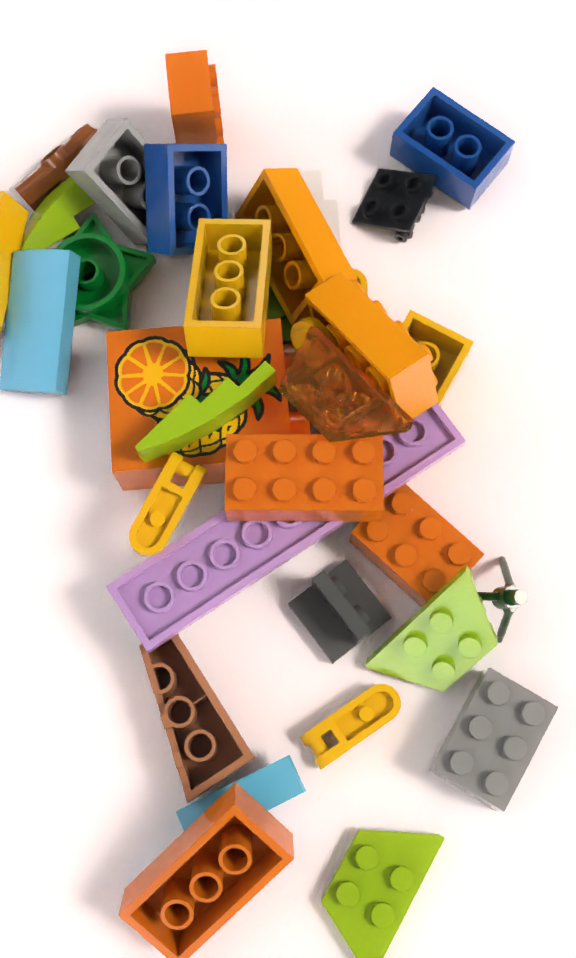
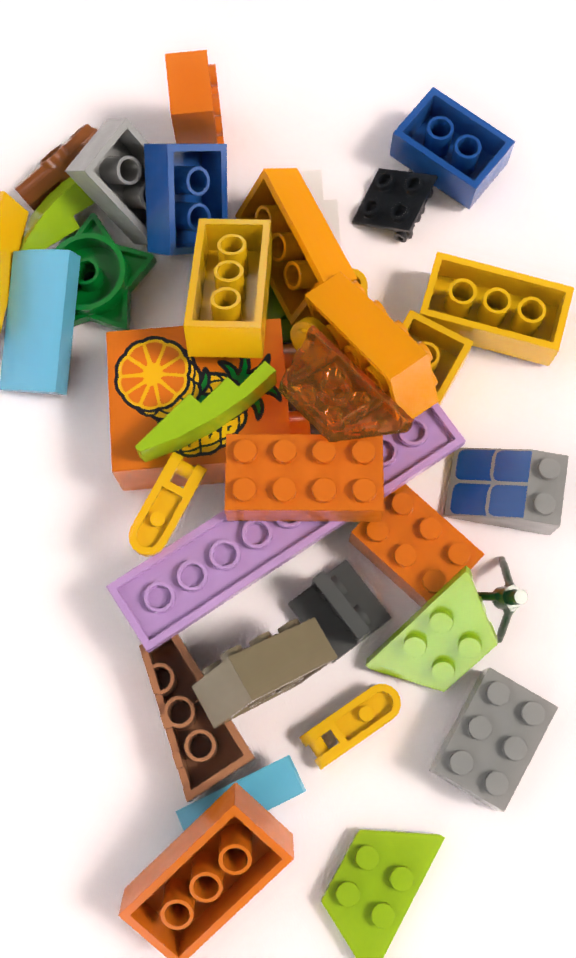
none -> dark tan brick [192,617,338,729]
none -> yellow brick [419,251,574,366]
none -> slope [443,447,569,536]

